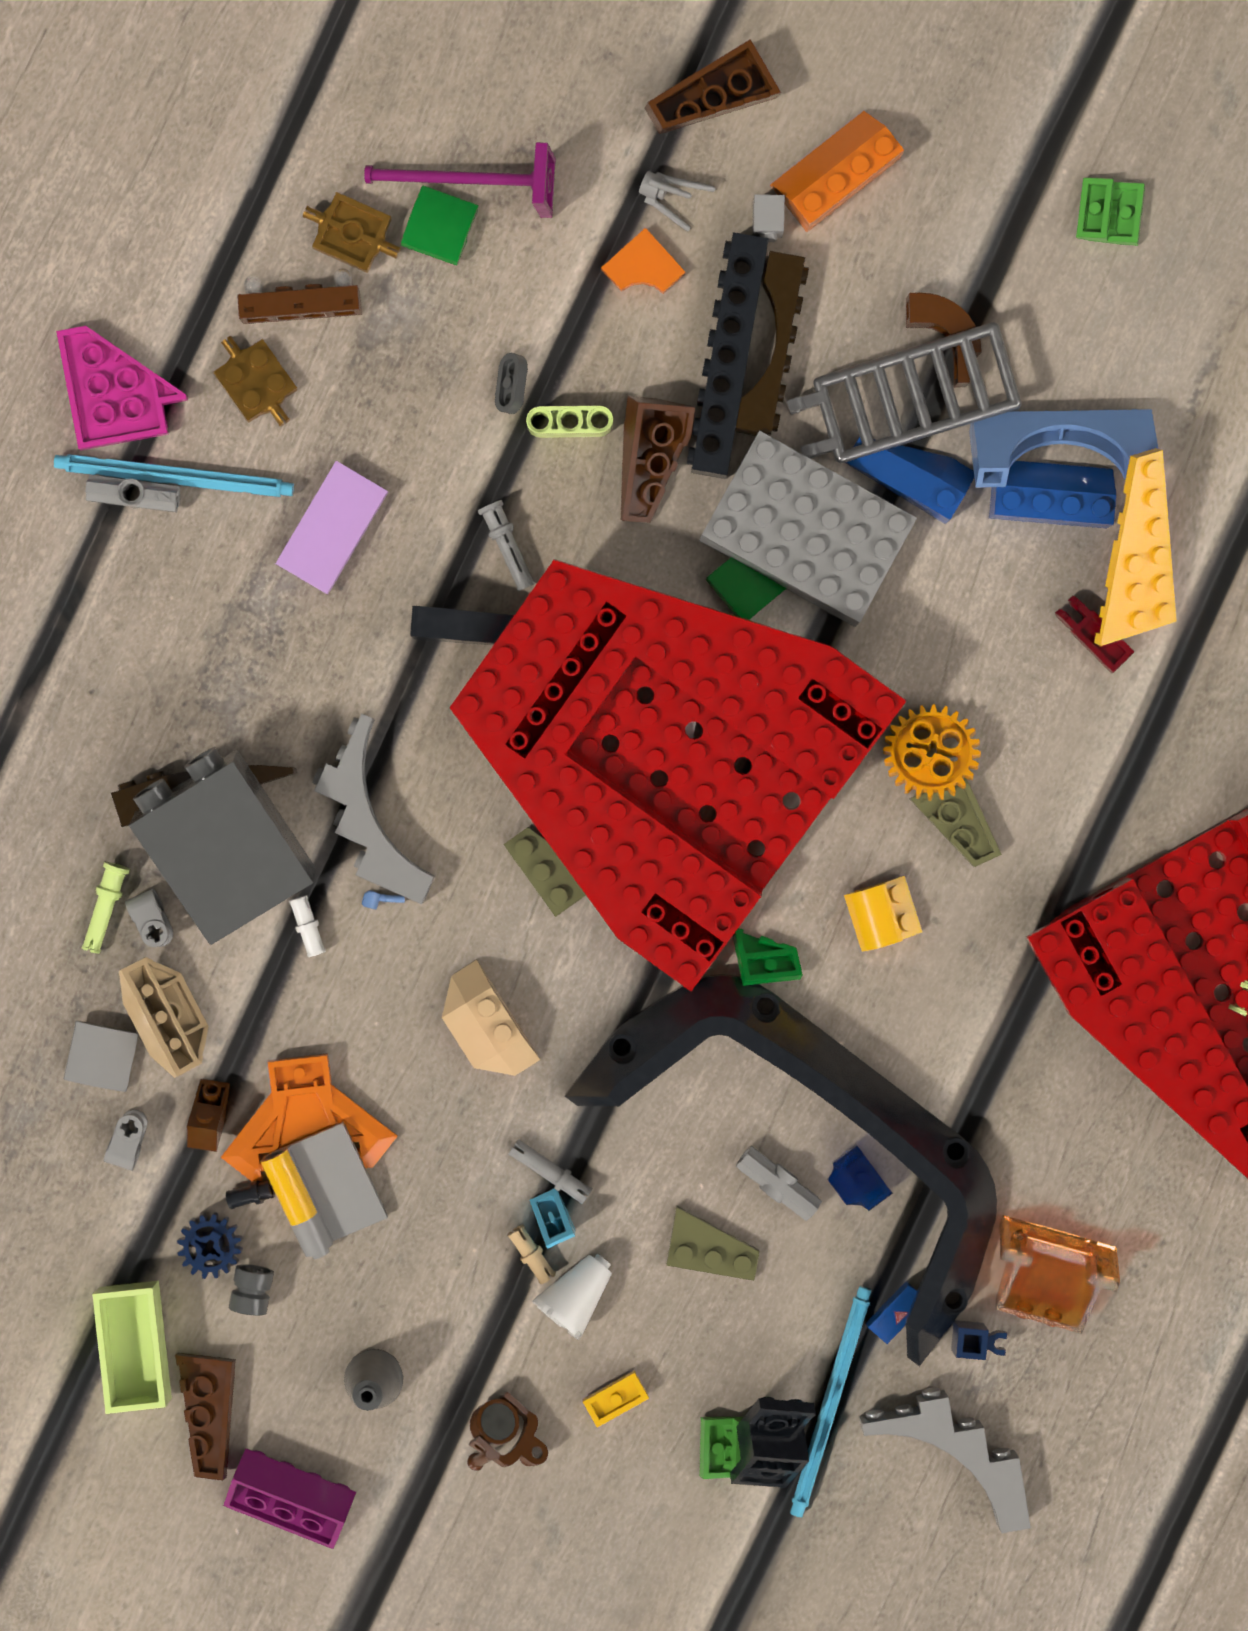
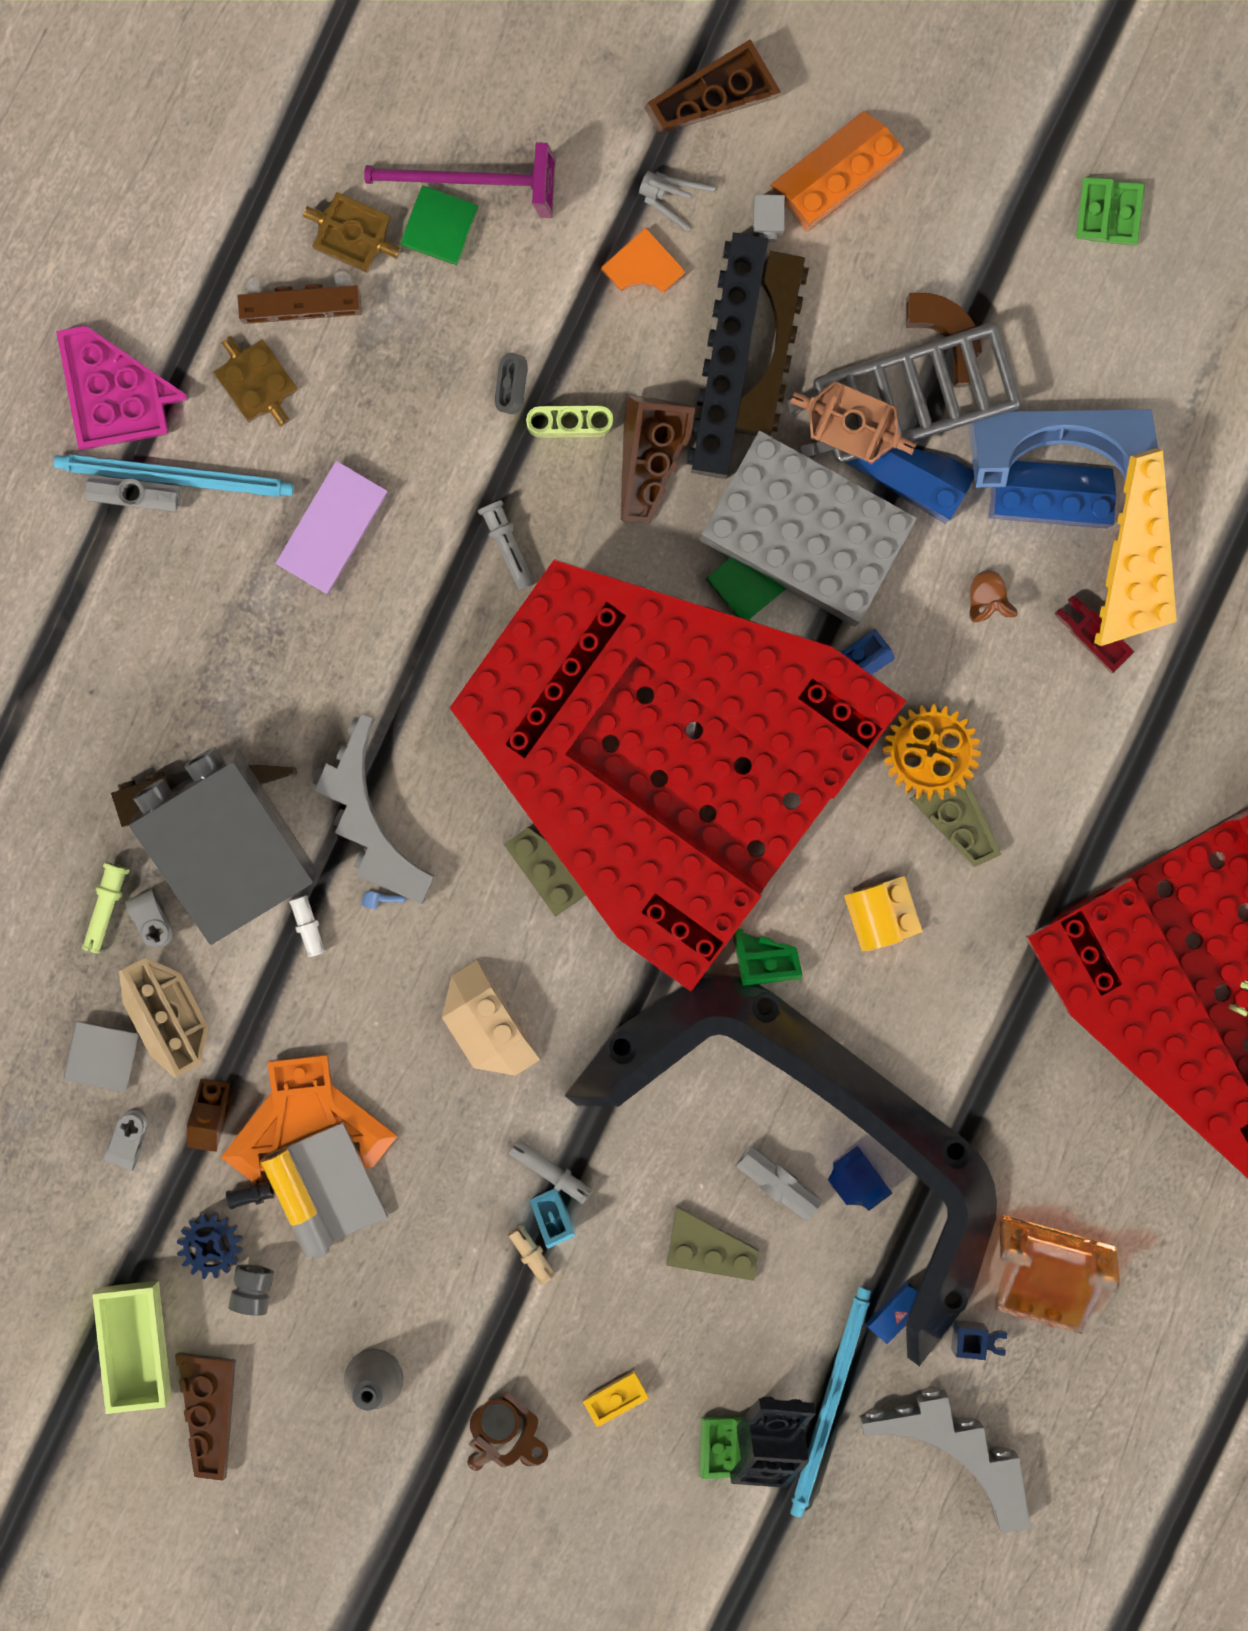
magenta slope [223,1448,356,1549] -> none
black slope [410,606,514,645] -> none
white cone [532,1254,612,1340] -> none
none -> nougat plate [790,381,917,465]
none -> blue slope [841,629,895,675]
none -> dark orange piece [969,570,1018,623]

